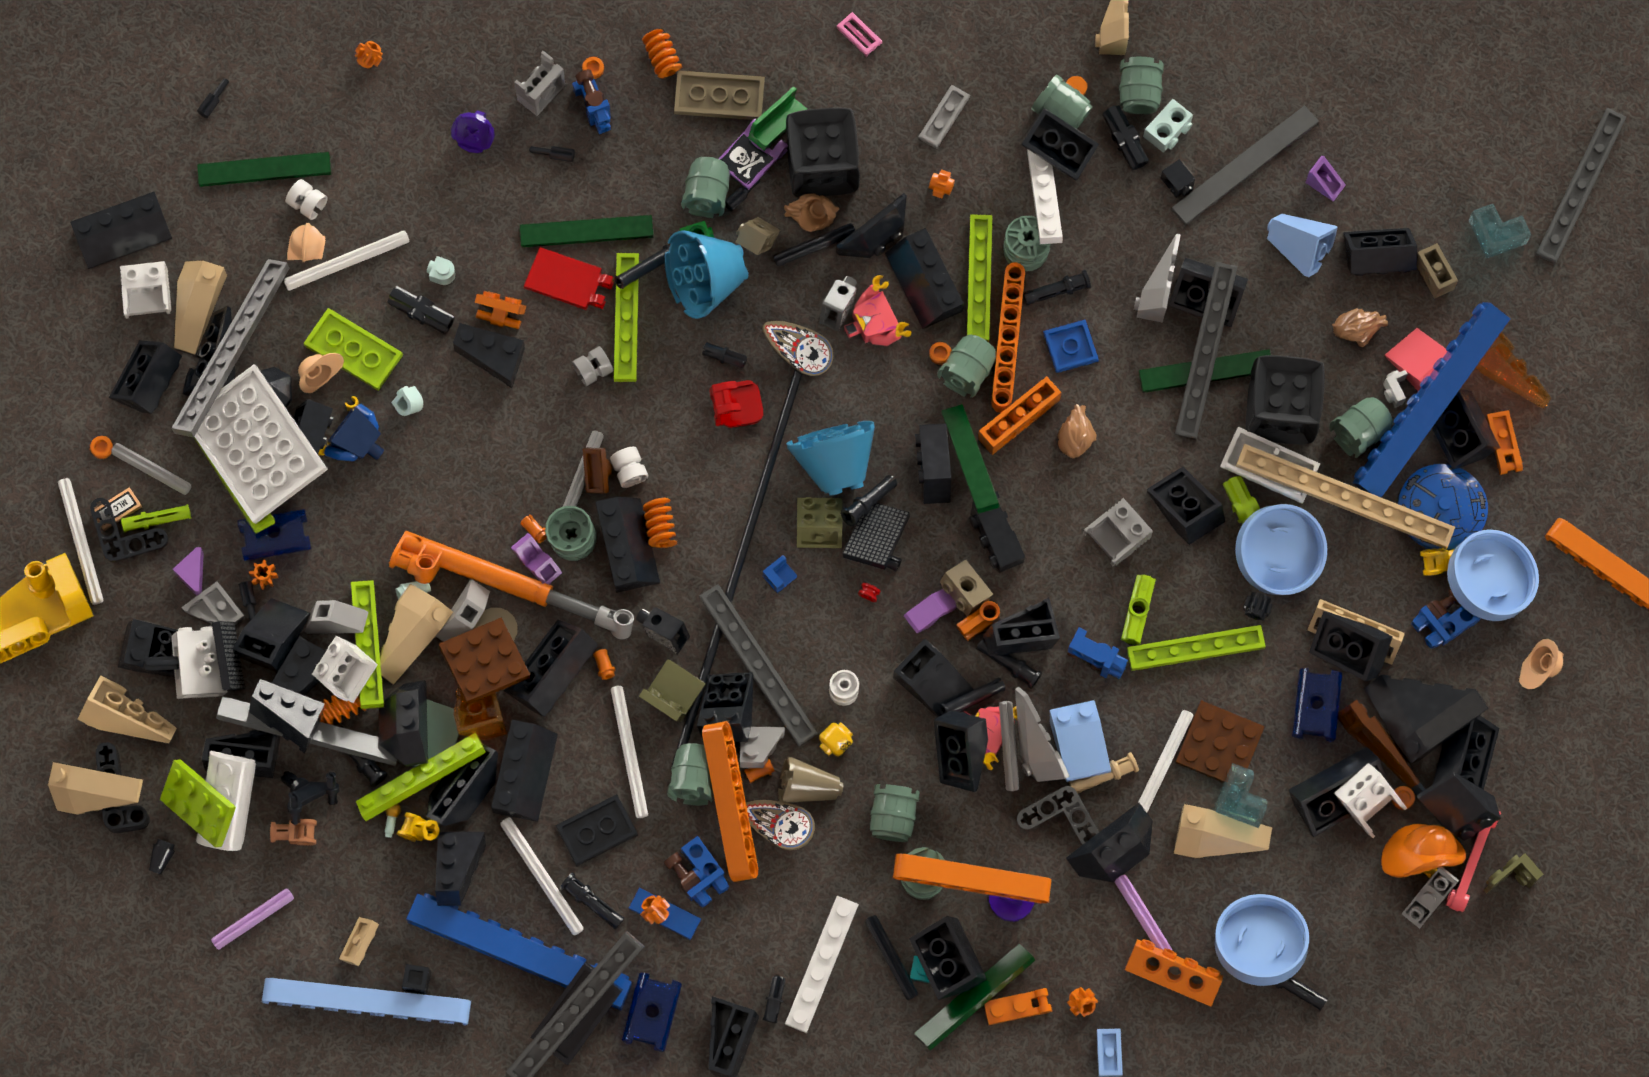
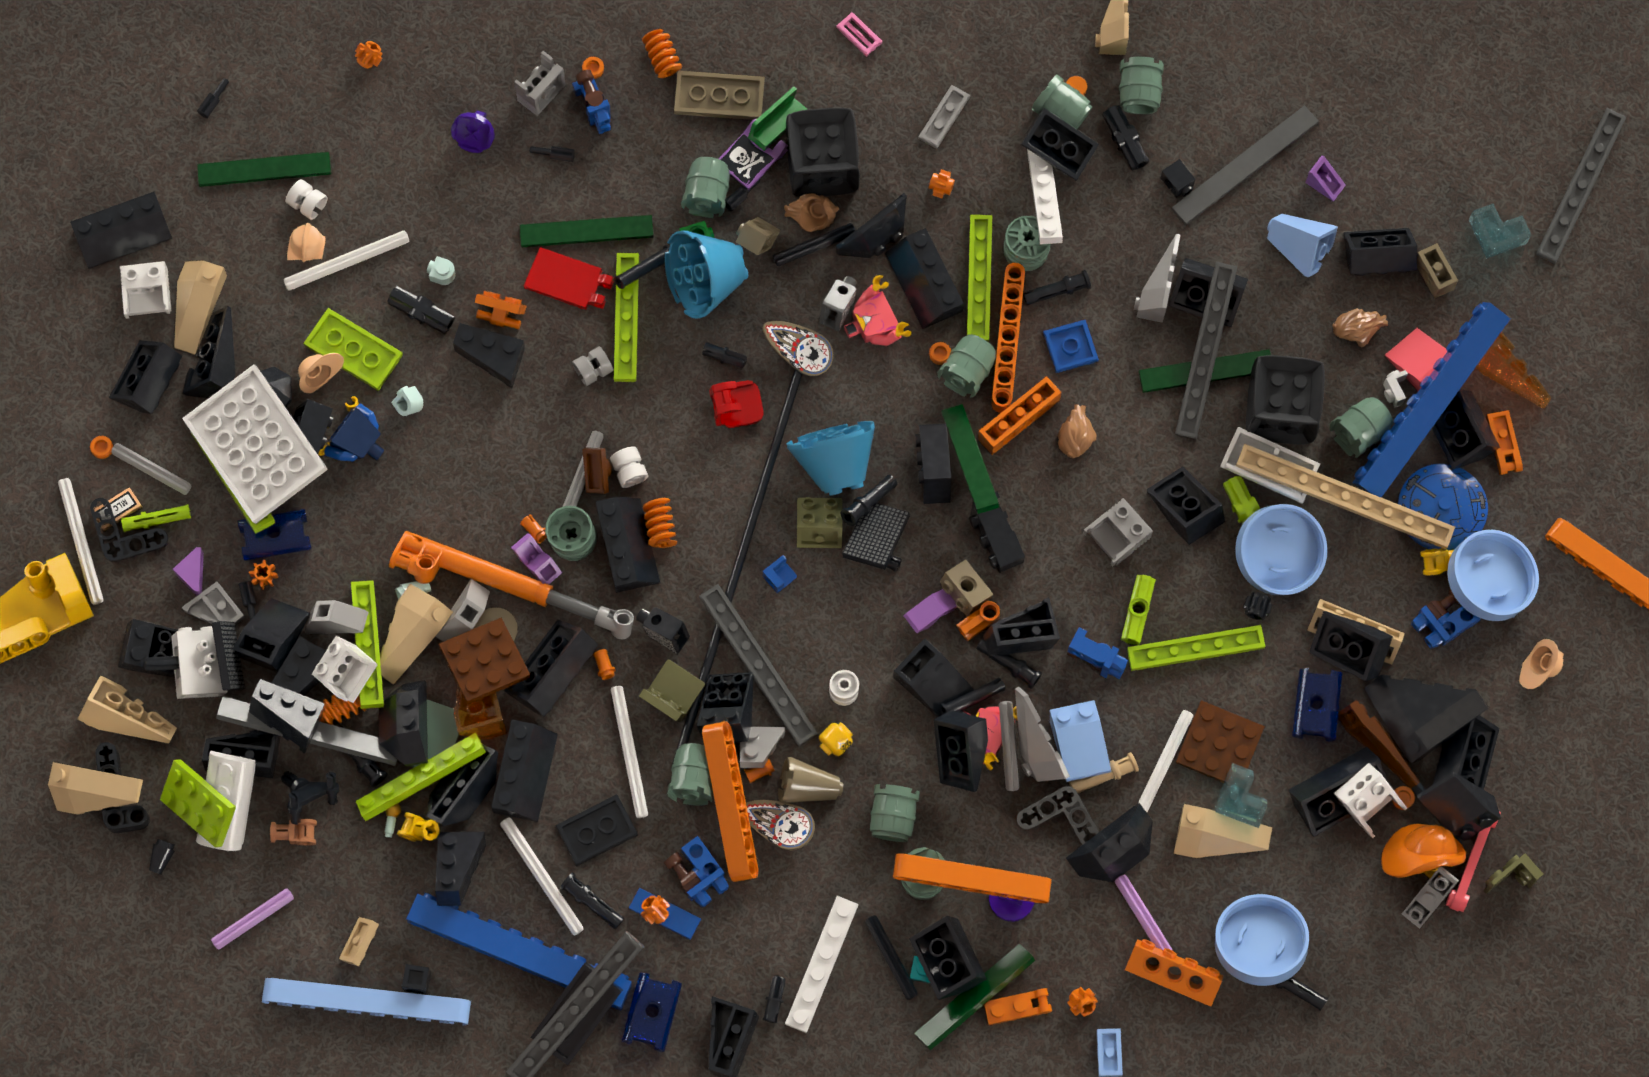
flat silver plate [172,259,290,437] -> none
red bush [858,583,881,602] -> none
light aqua brick [1143,99,1193,153] -> none

